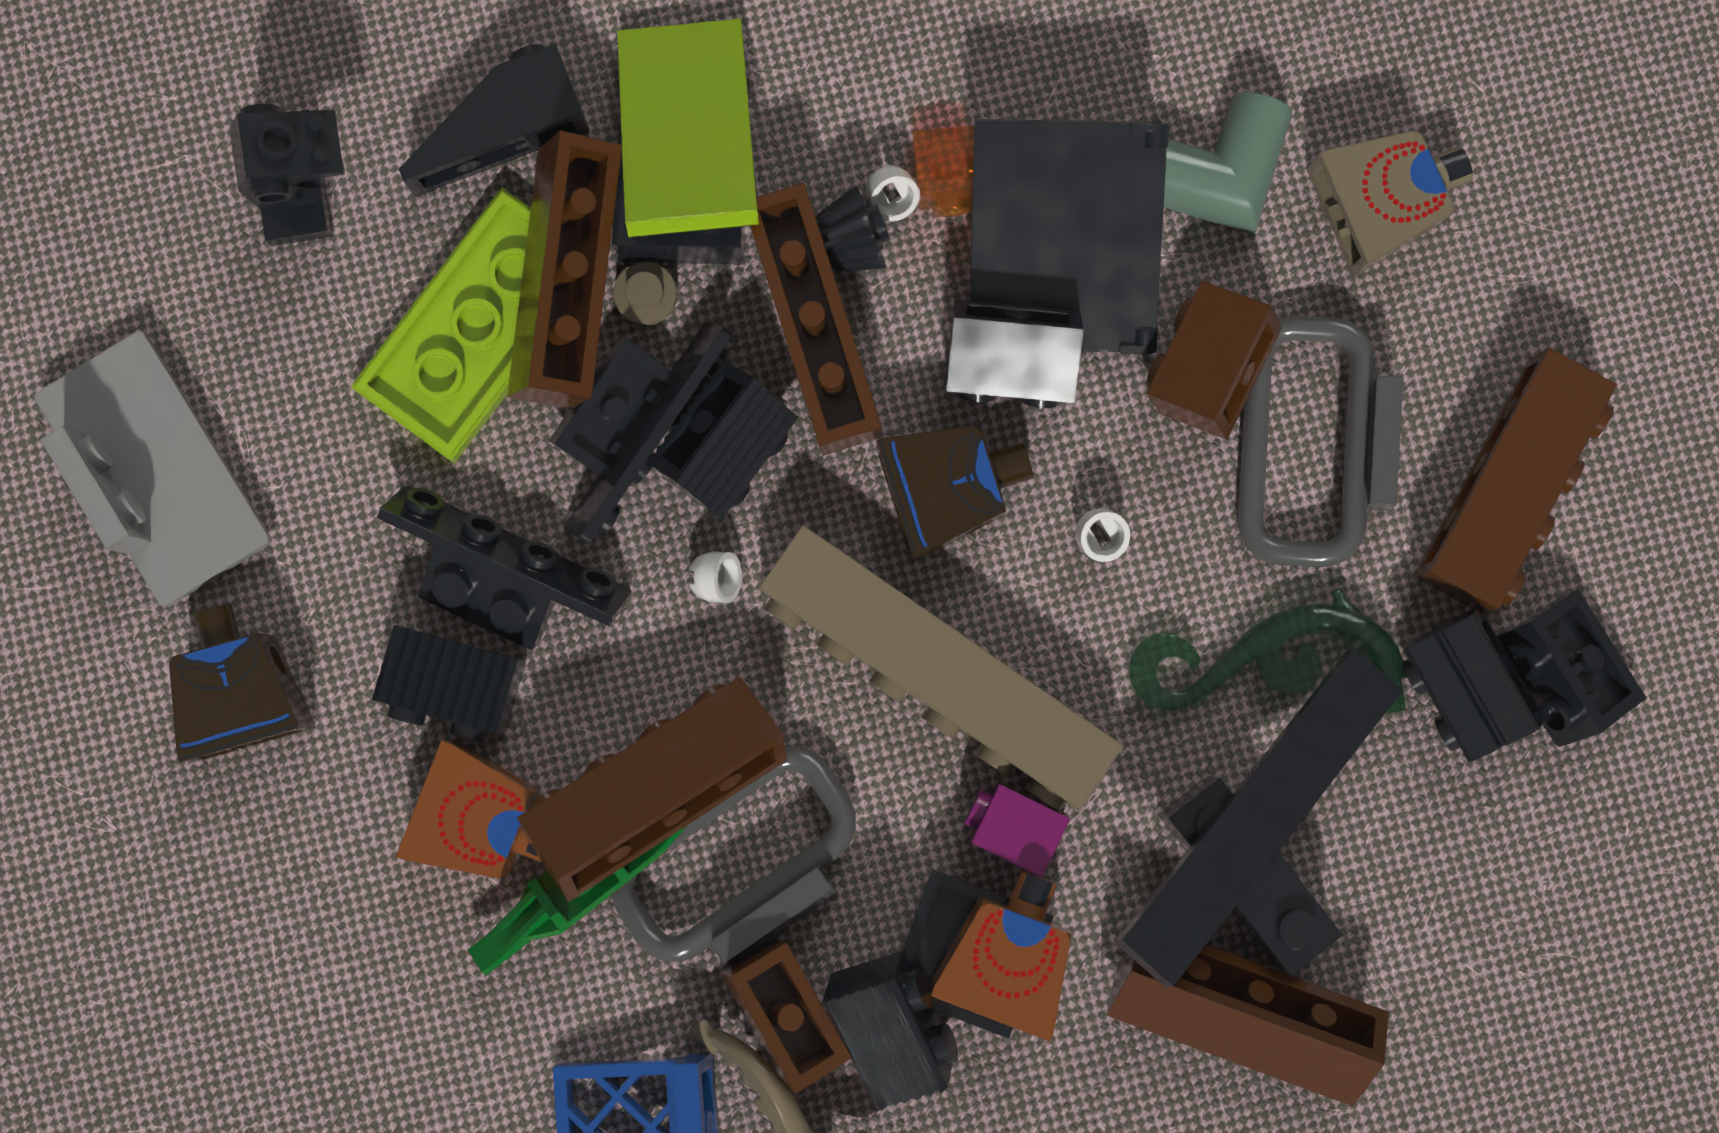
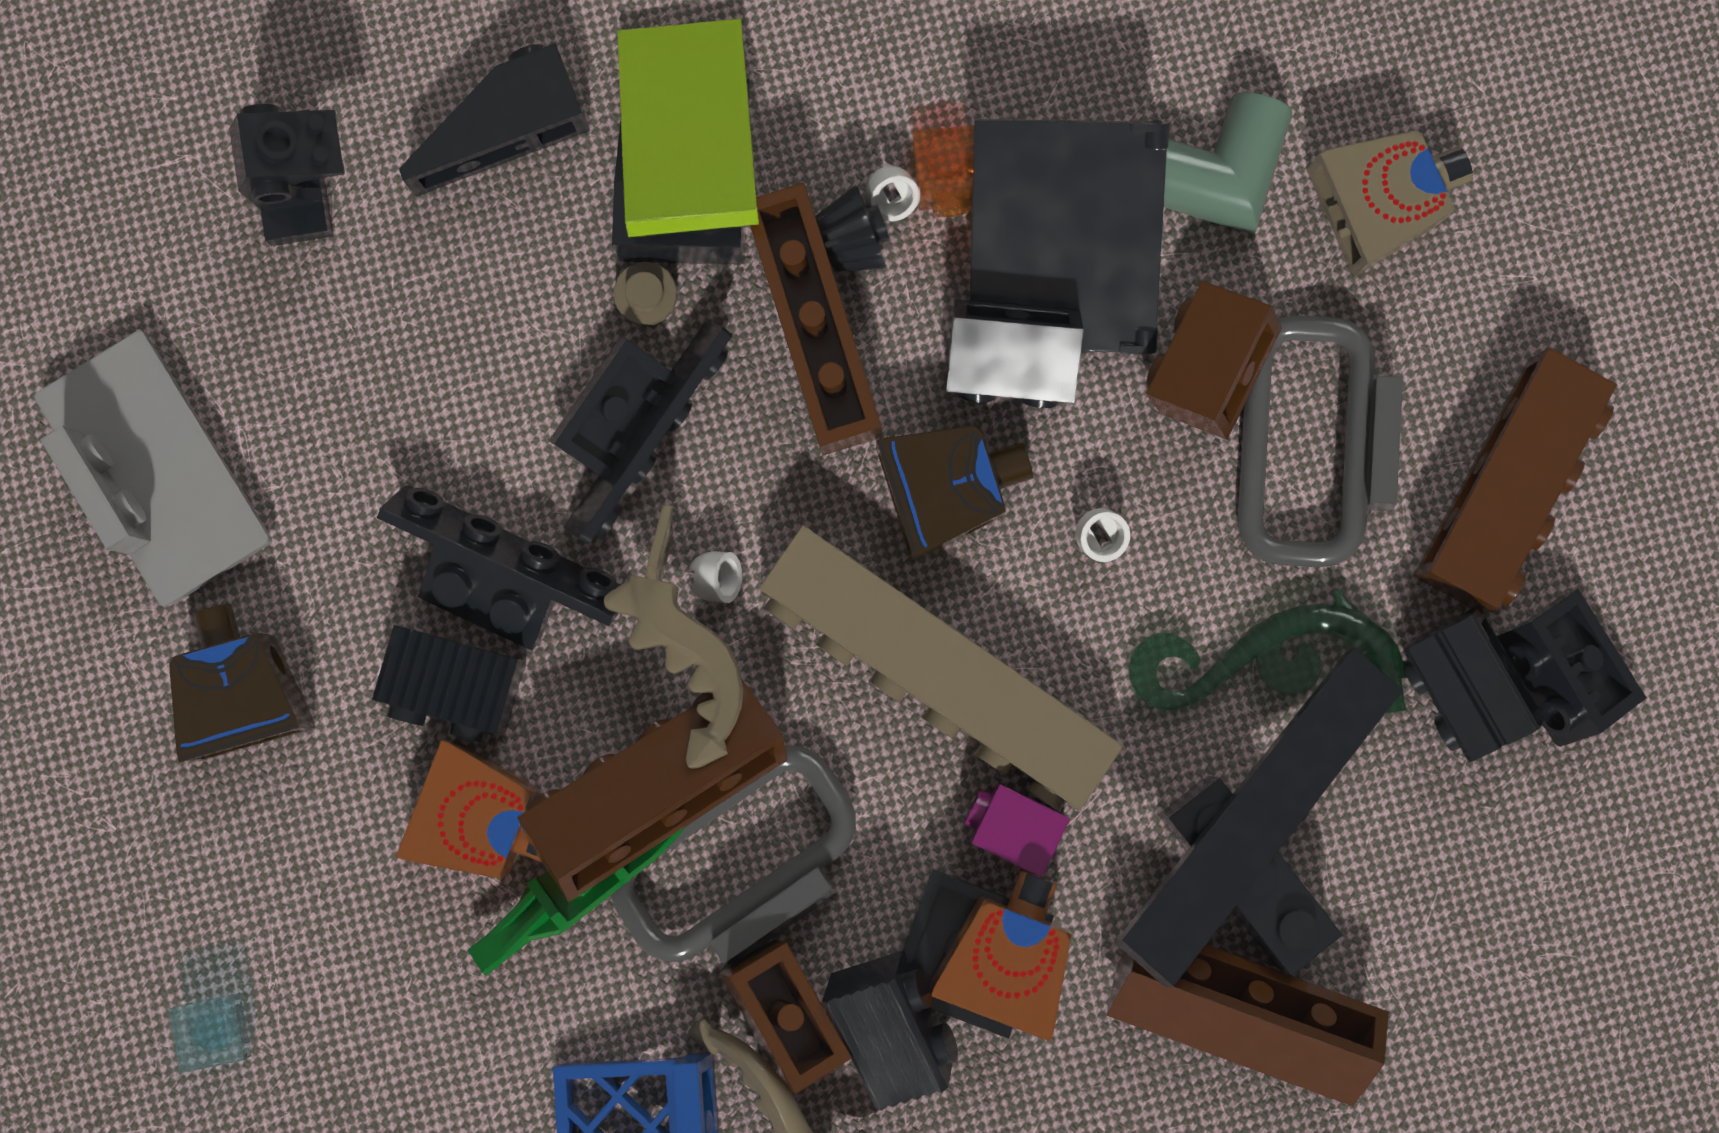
lime tile [351,187,531,464] -> none
reddish brown brick [507,130,622,408] -> none
black brick [649,362,799,519] -> none
none -> clear light blue plate [169,993,252,1073]
none -> dark tan piece [604,504,743,769]

